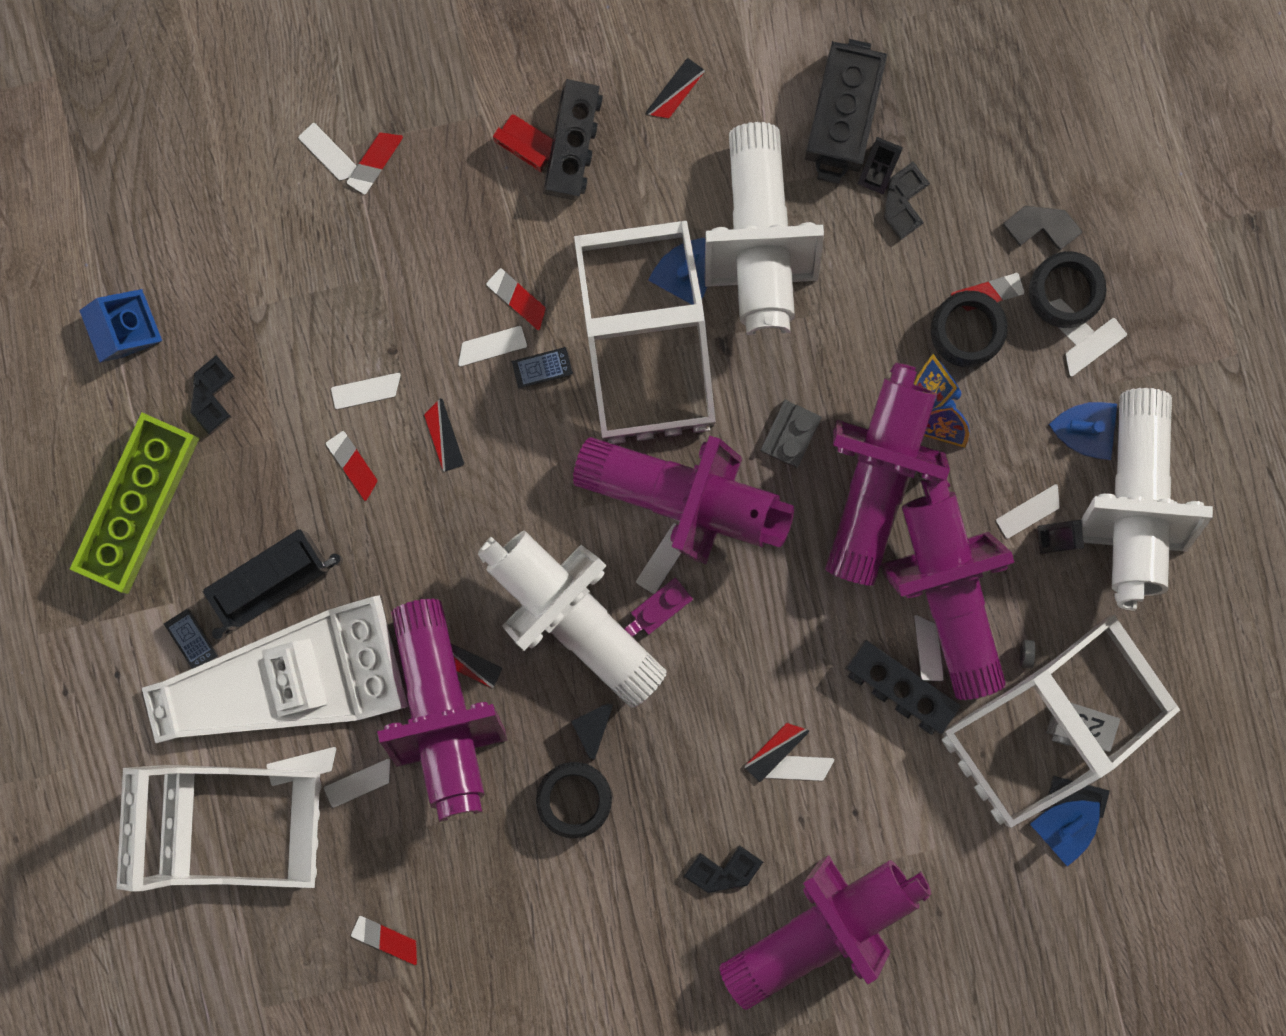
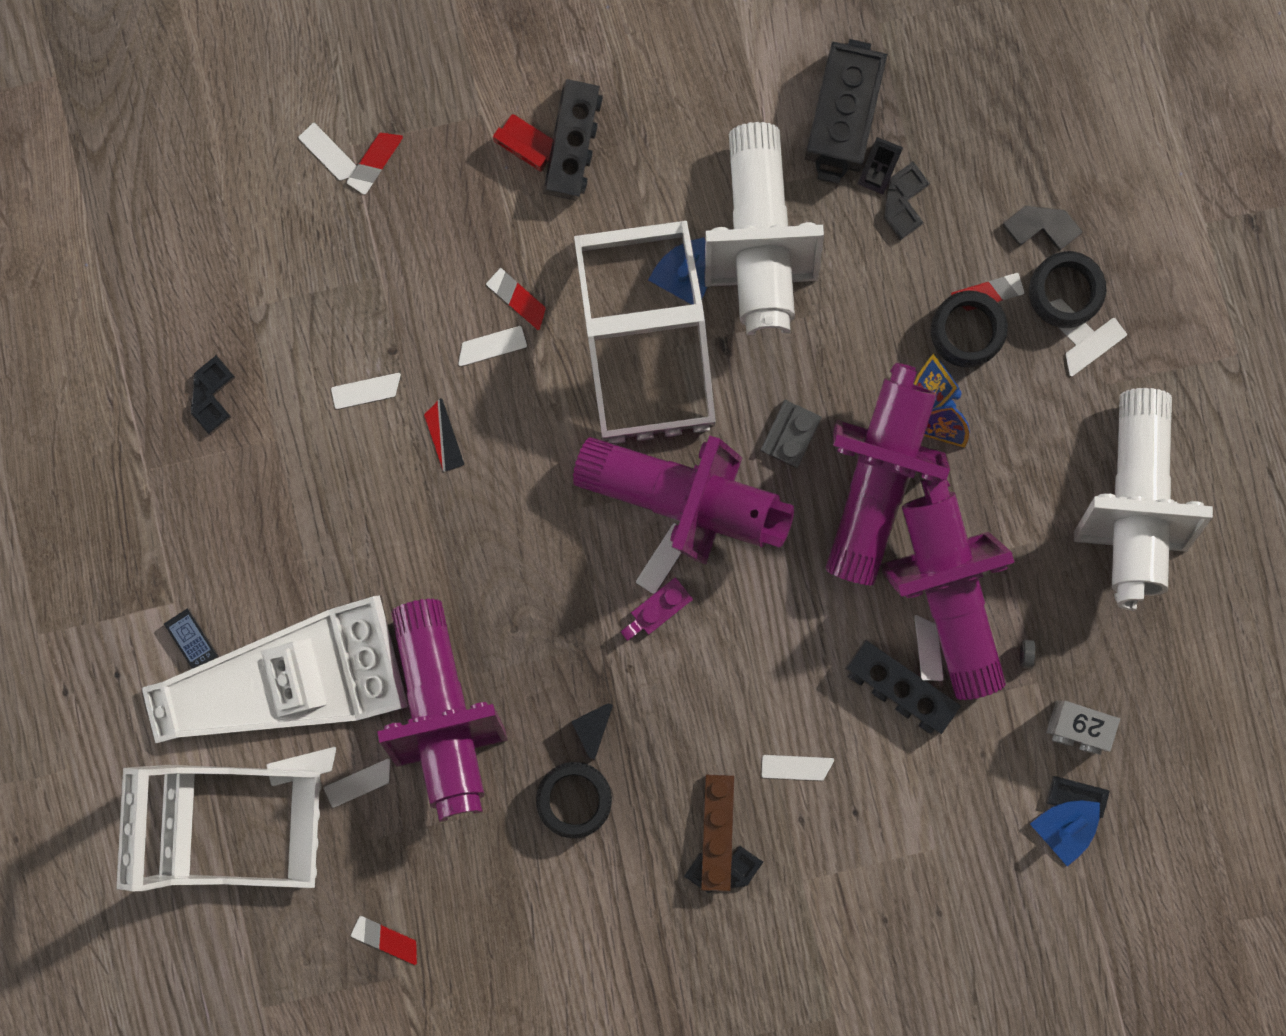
lime brick [70,412,199,594] -> none
blue slope [79,289,162,363] -> none
black container [202,529,343,640] -> none
sticker [326,431,378,501] -> none
black sticker [451,643,502,688] -> none
white piece [478,531,667,708] -> none
tile [511,347,573,389] -> none
sticker [646,58,705,118] -> none
magenta piece [719,855,931,1010] -> none
sticker [745,723,809,782] -> none
white window [941,615,1180,828] -> none
white sticker [996,484,1060,538] -> none
black tile [1037,520,1084,554] -> none
blue shield [1049,402,1117,460] -> none
none -> reddish brown plate [701,775,734,892]

